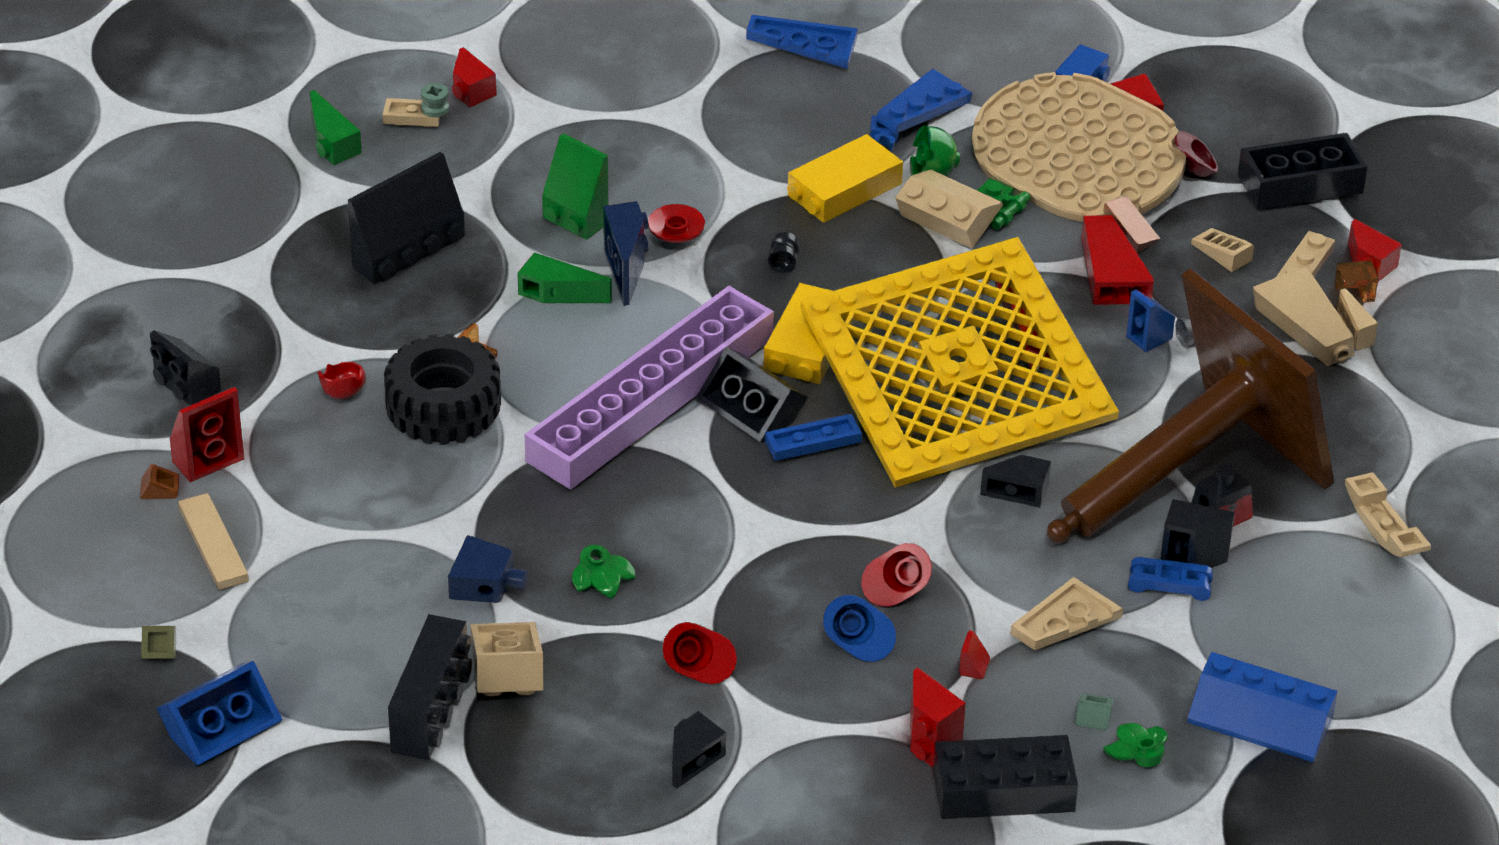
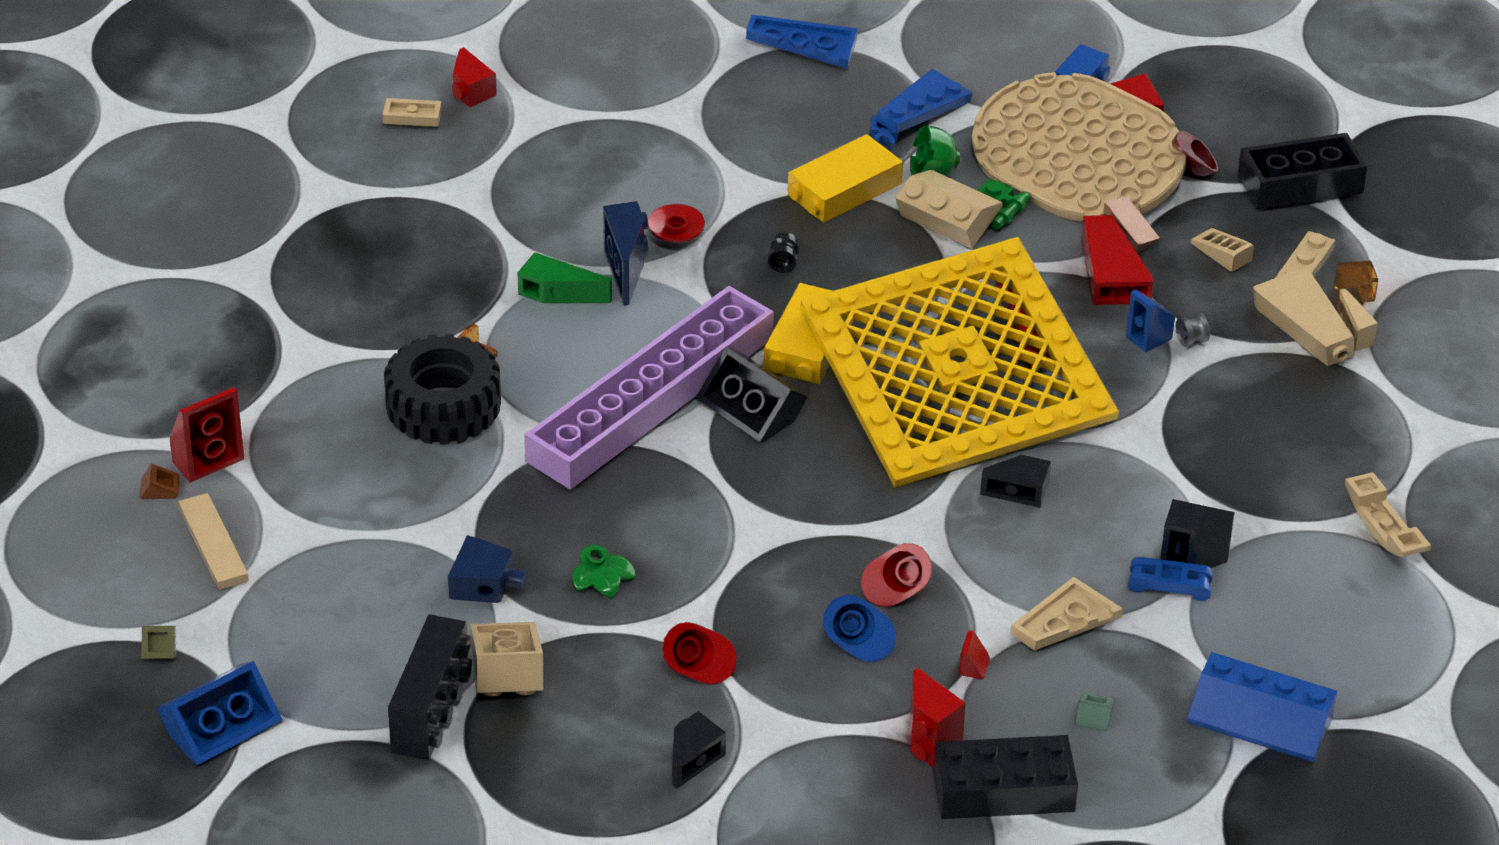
black slope [150,330,221,405] -> none
green slope [309,90,362,165] -> none
red hair [317,362,366,399] -> none
black slope [348,152,465,284] -> none
sand green wheel [421,83,449,118] -> none
green slope [542,133,609,240] -> none
blue plate [765,414,862,461] -> none
reddish brown piece [1047,268,1334,543] -> none
green plate [1103,723,1168,767] -> none
black torso [1191,463,1253,527] -> none
red slope [1348,219,1402,282] -> none

